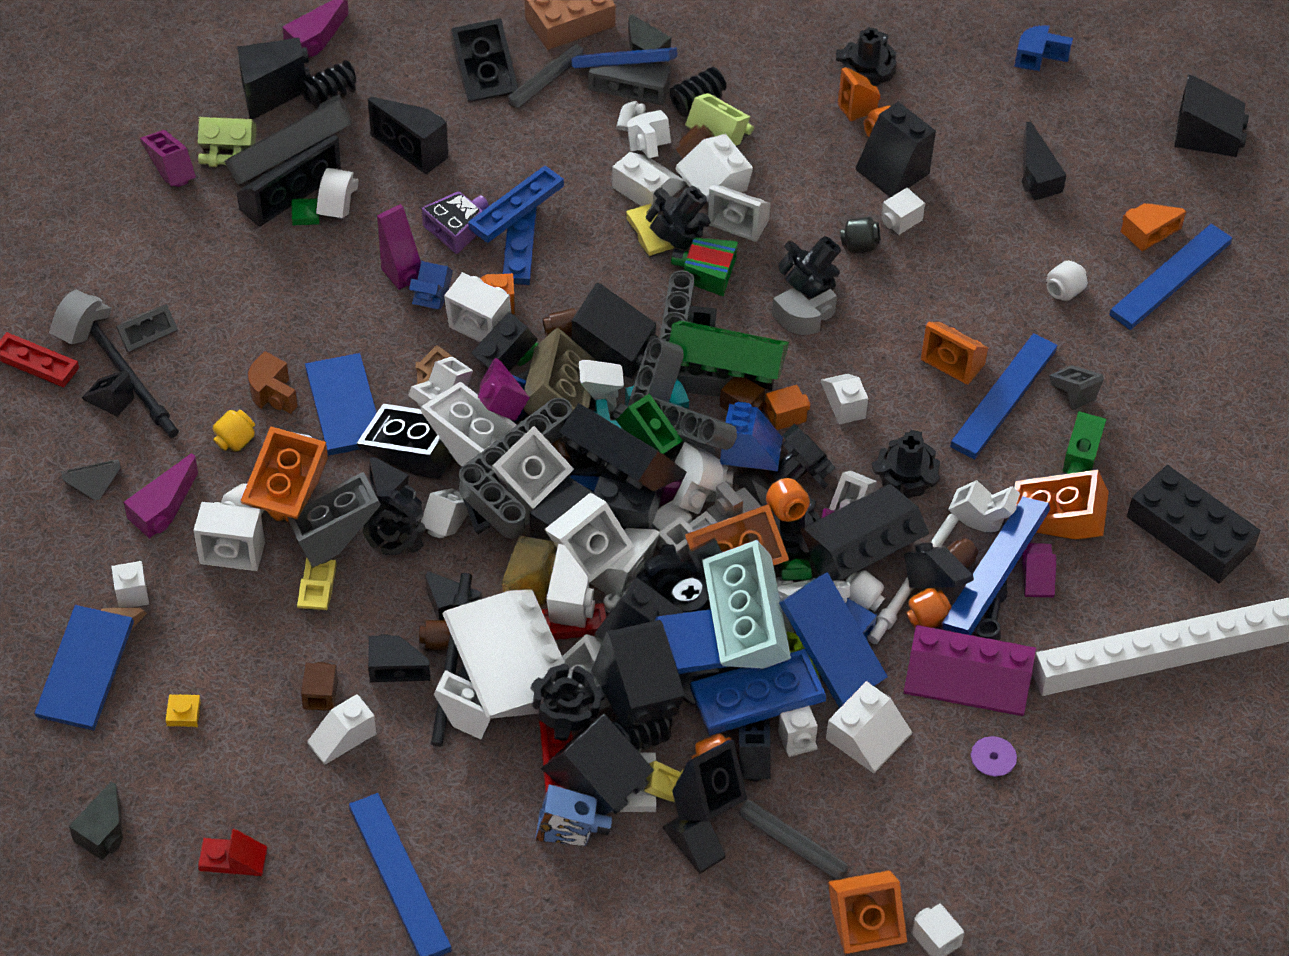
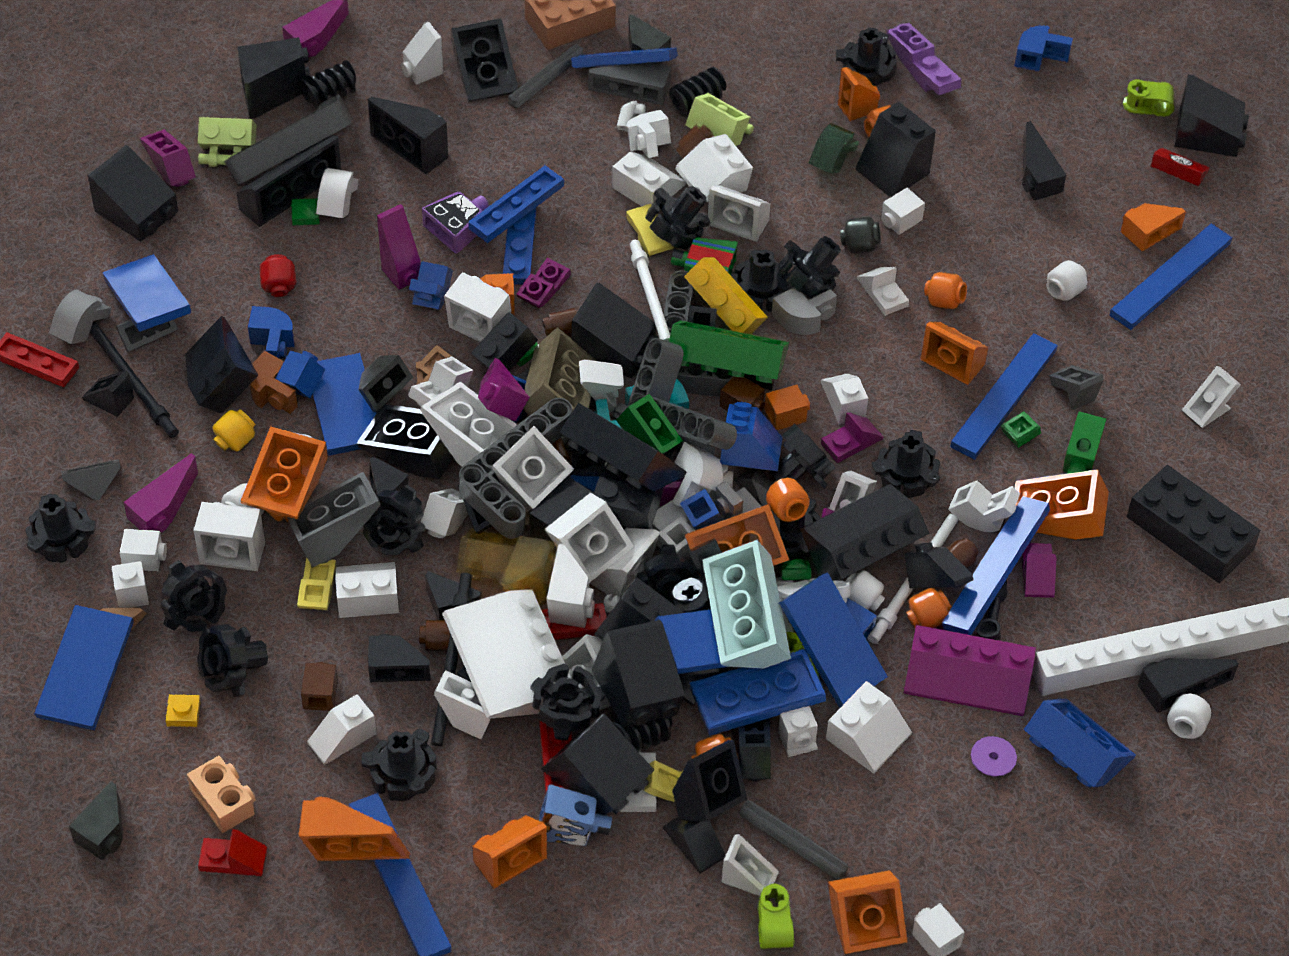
none -> black piece [25,494,96,563]
none -> black slope [87,145,178,242]
none -> tile [102,254,191,332]
none -> white brick [120,529,167,571]
none -> black piece [160,560,227,632]
none -> black slope [185,316,259,413]
none -> light nougat brick [187,755,256,834]
none -> black piece [197,624,268,697]
none -> blue brick [248,306,295,359]
none -> red head [259,254,296,297]
none -> blue brick [275,350,326,399]
none -> orange slope [299,797,410,861]
none -> white slope [335,562,399,618]
none -> pearl dark grey slope [358,355,414,412]
none -> black piece [361,728,437,801]
none -> white slope [401,22,443,85]
none -> clear yellow slope [456,529,528,585]
none -> orange slope [472,815,547,889]
none -> magenta slope [516,258,571,308]
none -> white bar [630,240,670,342]
none -> blue brick [680,489,723,531]
none -> yellow brick [684,257,768,334]
none -> white slope [722,834,779,896]
none -> black piece [731,249,793,312]
none -> lime piece [758,884,794,949]
none -> clear green brick [809,123,859,174]
none -> magenta slope [821,412,883,463]
none -> white slope [857,267,909,316]
none -> medium lavender slope [887,23,961,95]
none -> orange head [924,272,967,310]
none -> green tile [1001,411,1041,448]
none -> blue slope [1023,698,1136,788]
none -> lime piece [1123,80,1175,116]
none -> black slope [1138,659,1239,713]
none -> red slope [1151,148,1210,186]
none -> white head [1167,694,1211,739]
none -> white slope [1182,366,1241,428]

